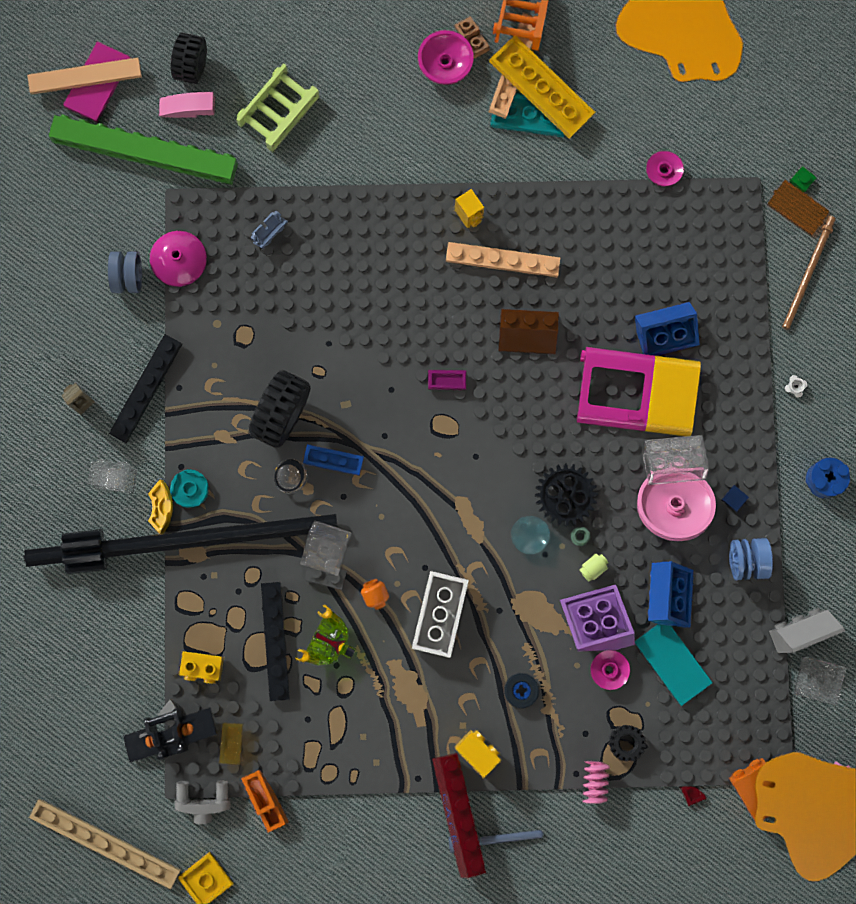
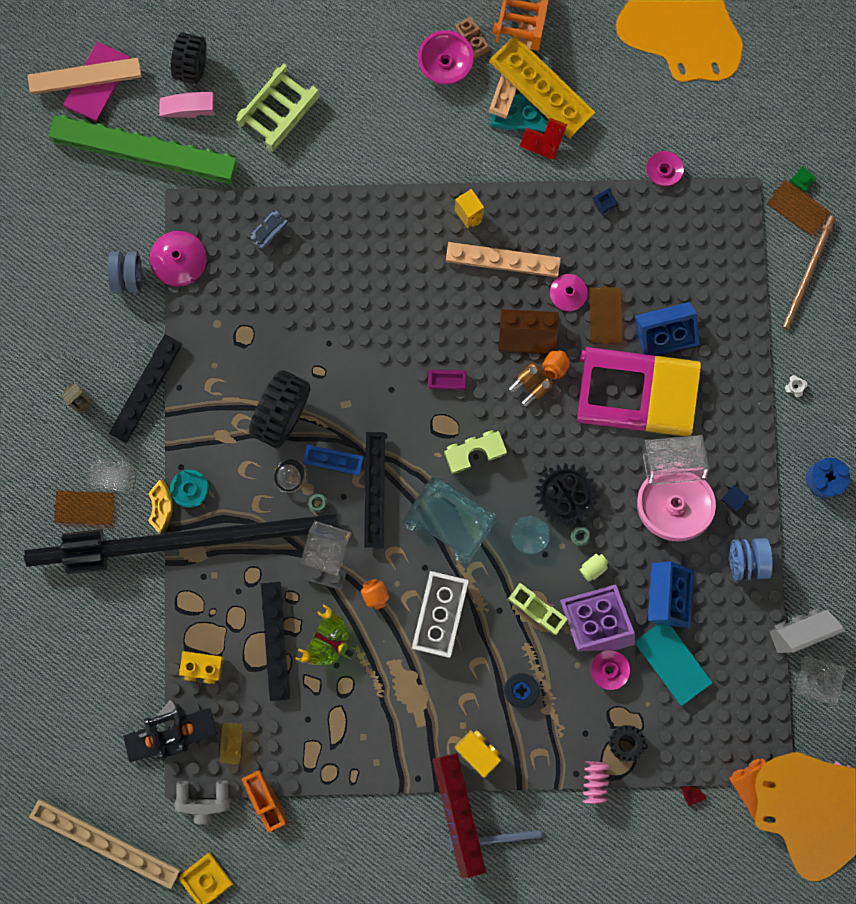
none -> clear orange piece [53,491,115,525]
none -> sand green plate [308,494,328,513]
none -> black plate [364,432,385,548]
none -> clear light blue windscreen [402,477,497,565]
none -> yellowish green arch [444,430,507,475]
none -> yellowish green arch [507,583,567,635]
none -> clear orange piece [509,361,554,407]
none -> red plate [519,118,568,160]
none -> orange head [542,350,570,379]
none -> dark pink dish [550,274,588,311]
none -> clear orange piece [590,286,622,345]
none -> dark blue tile [592,188,618,215]

